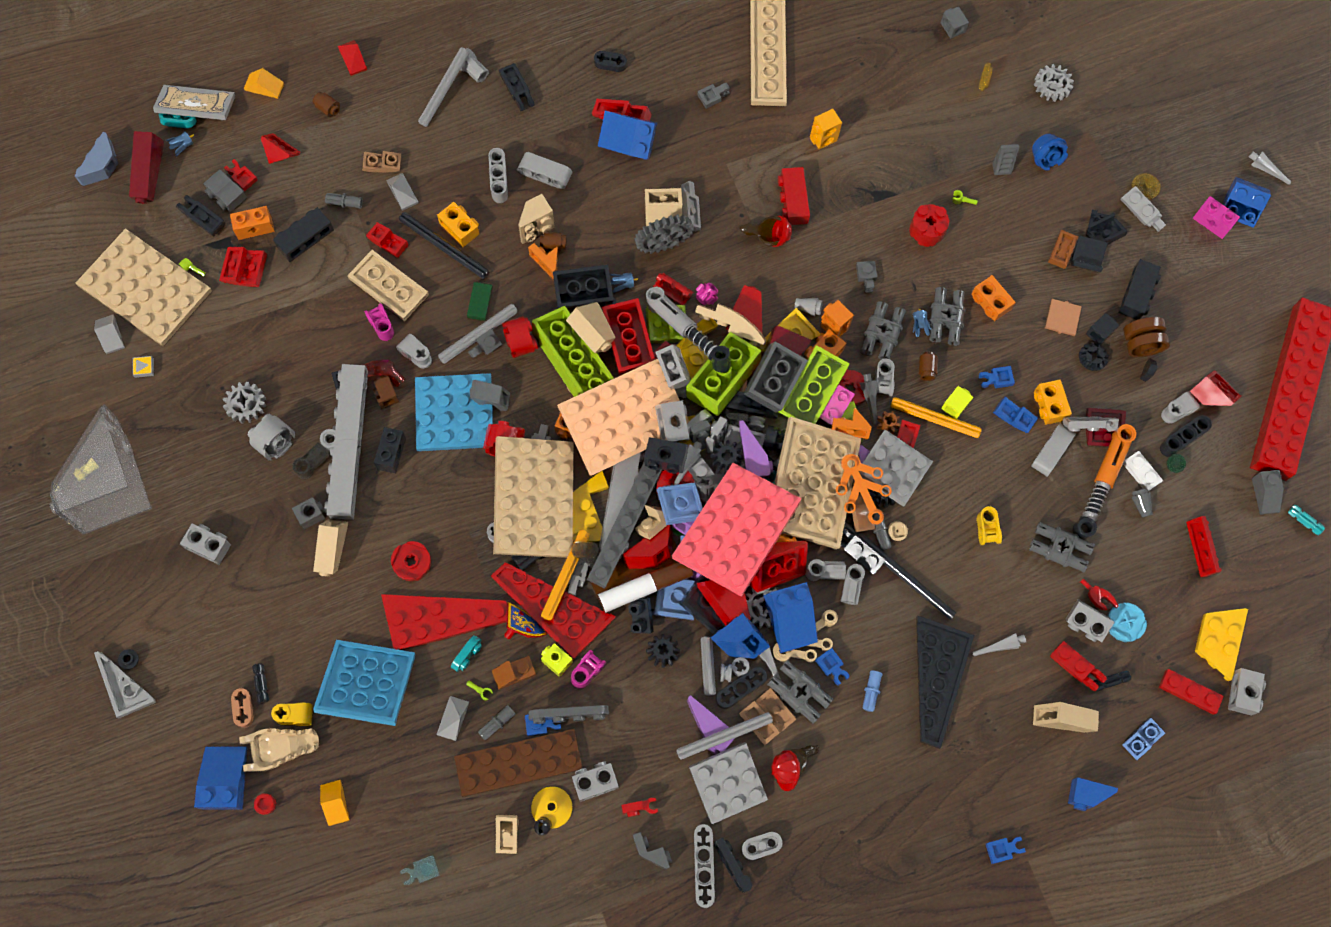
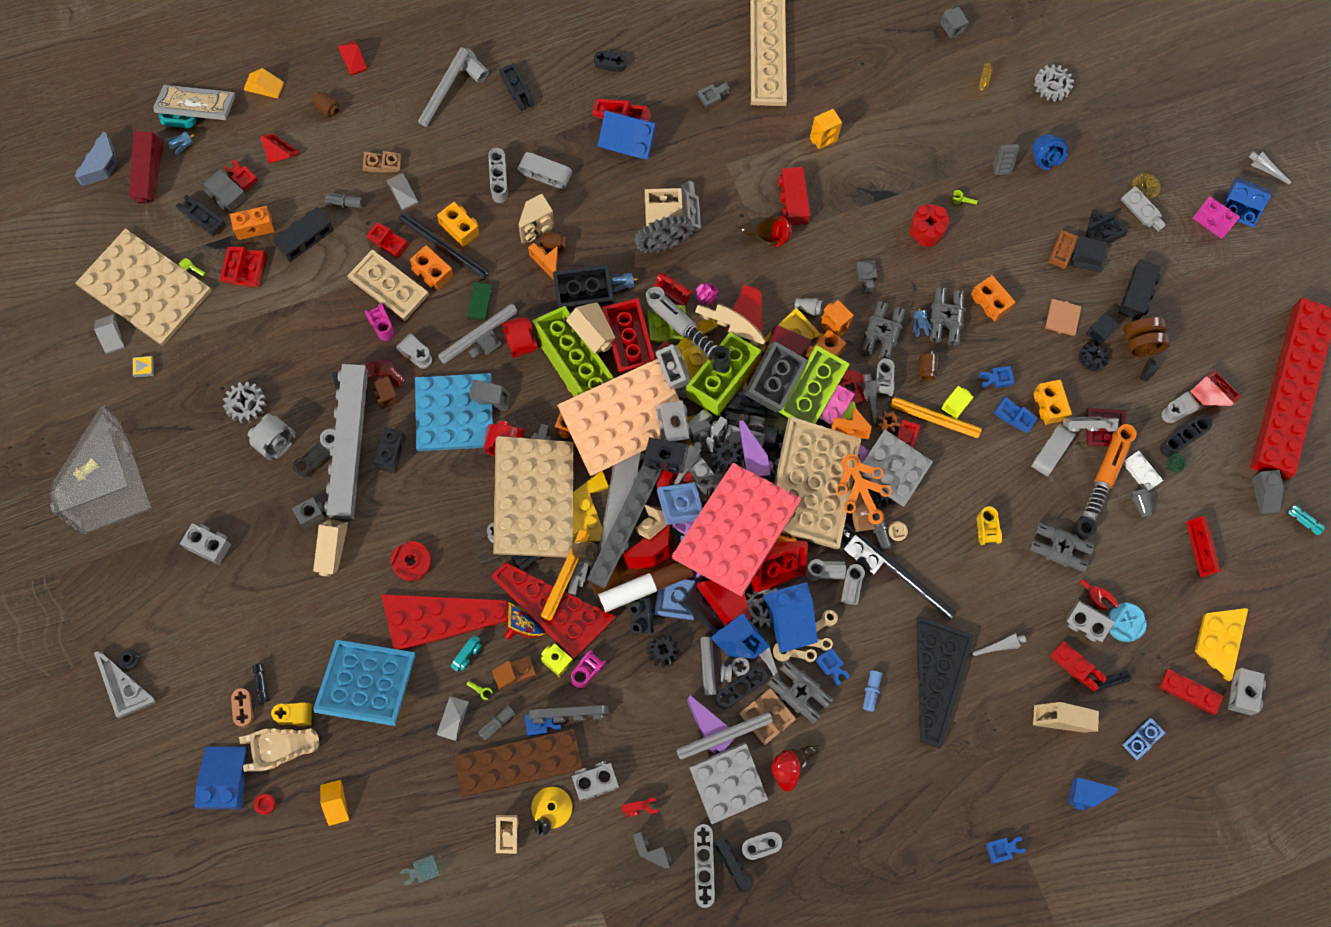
none -> orange brick [410,245,454,290]

